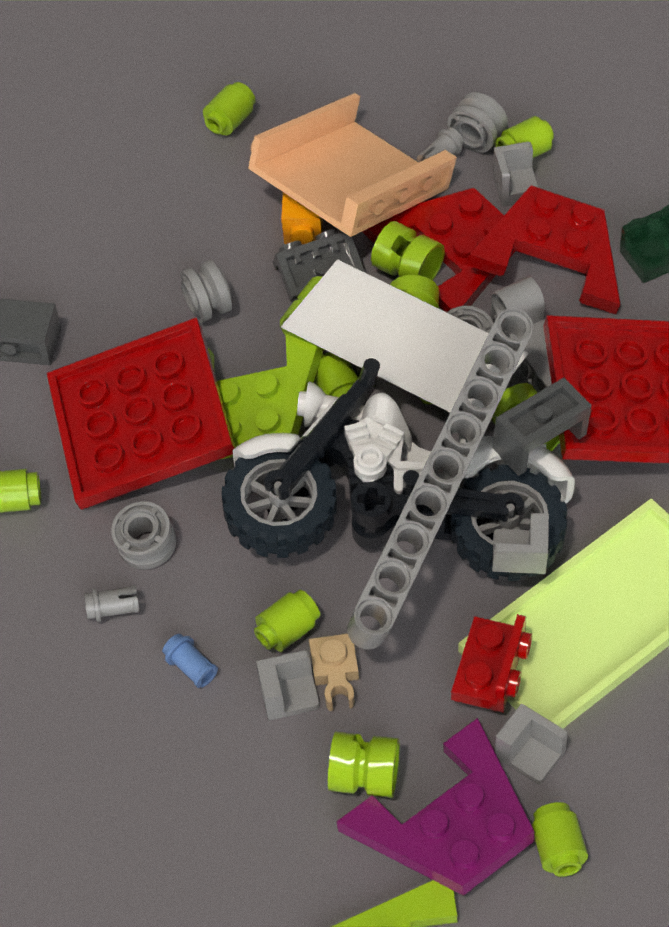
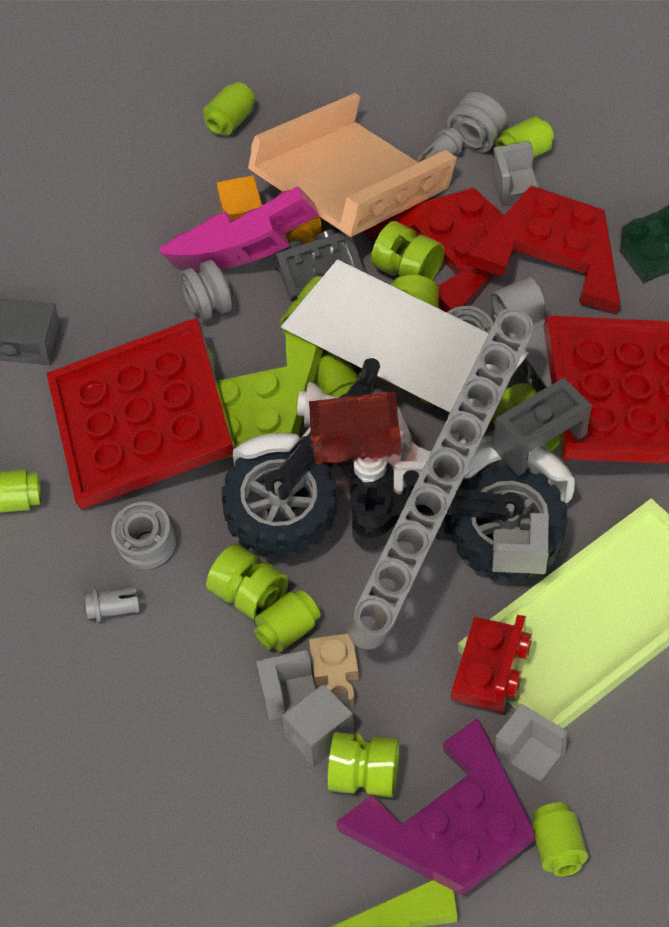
medium blue pin [162,633,218,688] -> none
none -> dark pink slope [159,186,319,271]
none -> lime wheel [206,543,289,621]
none -> light orange brick [216,175,262,220]
none -> light grey panel [282,685,355,767]
none -> clear red brick [309,391,402,465]

